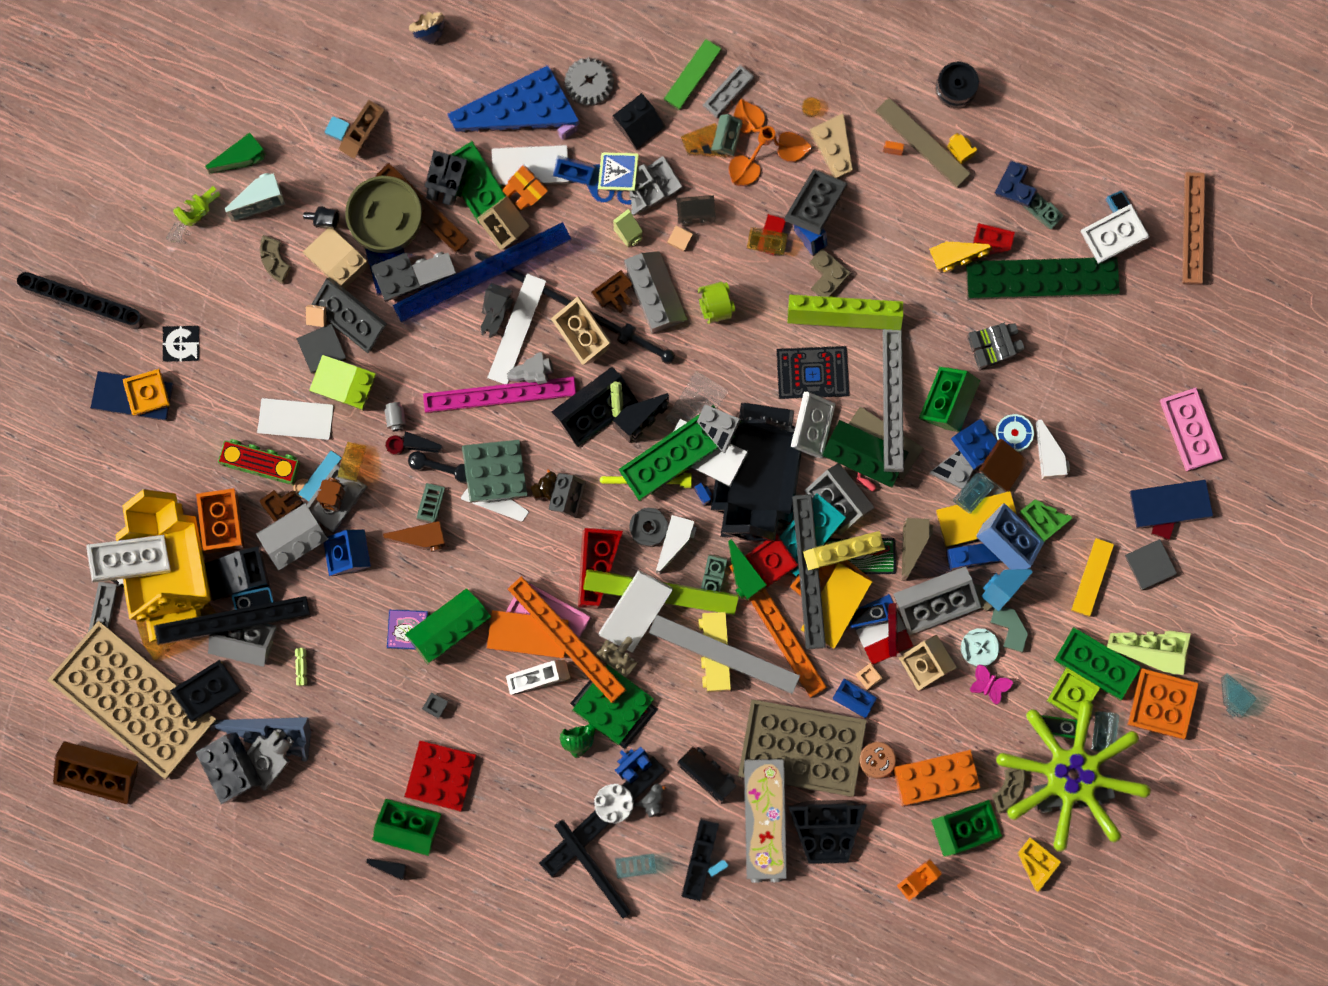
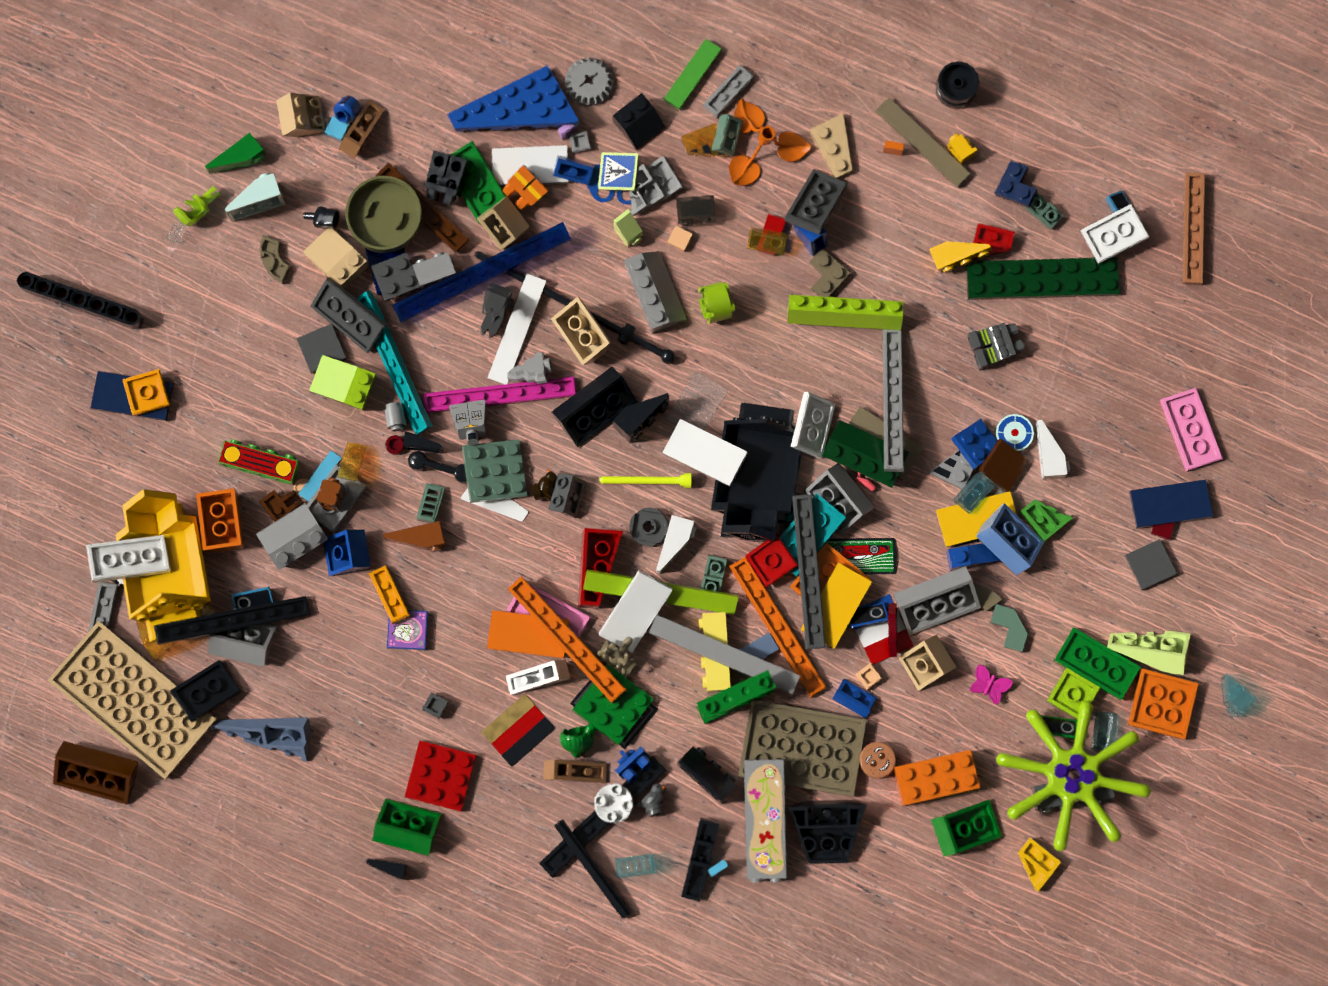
sticker [163,326,199,362] -> none
black brick [195,732,262,804] -> none
black slope [205,546,270,601] -> none
light grey plate [247,729,293,791] -> none
white sticker [257,398,333,440] -> none
yellowish green axle [295,648,307,686] -> none
light nougat tile [306,305,326,327] -> none
green slope [405,588,491,665] -> none
hair [409,12,445,44] -> none
reddish brown hinge [591,270,633,313] -> none
yellowish green axle [610,381,623,417] -> none
green plate [618,405,735,501] -> none
blue plate [694,483,712,506] -> none
light grey wing [697,404,741,454] -> none
green slope [728,539,766,601] -> none
black sticker [776,346,849,399] -> none
clear yellow tile [802,97,821,117] -> none
light yellow brick [803,531,885,571] -> none
orange brick [897,859,942,901] -> none
dark tan slope [901,518,933,581] -> none
green slope [919,367,981,432] -> none
light aqua tile [961,628,999,667] -> none
dark azure slope [981,569,1033,611] -> none
dark tan tile [992,768,1025,813] -> none
yellow tile [1071,538,1114,617] -> none
none -> tan slope [276,93,325,137]
none -> blue head [334,95,362,124]
none -> teal plate [357,290,432,435]
none -> light orange tile [369,565,410,625]
none -> light grey torso [449,399,487,445]
none -> sticker [481,694,555,767]
none -> medium nougat slope [543,759,607,783]
none -> light grey tile [569,131,591,154]
none -> green fence [696,670,776,724]
none -> sand blue tile [740,633,779,659]

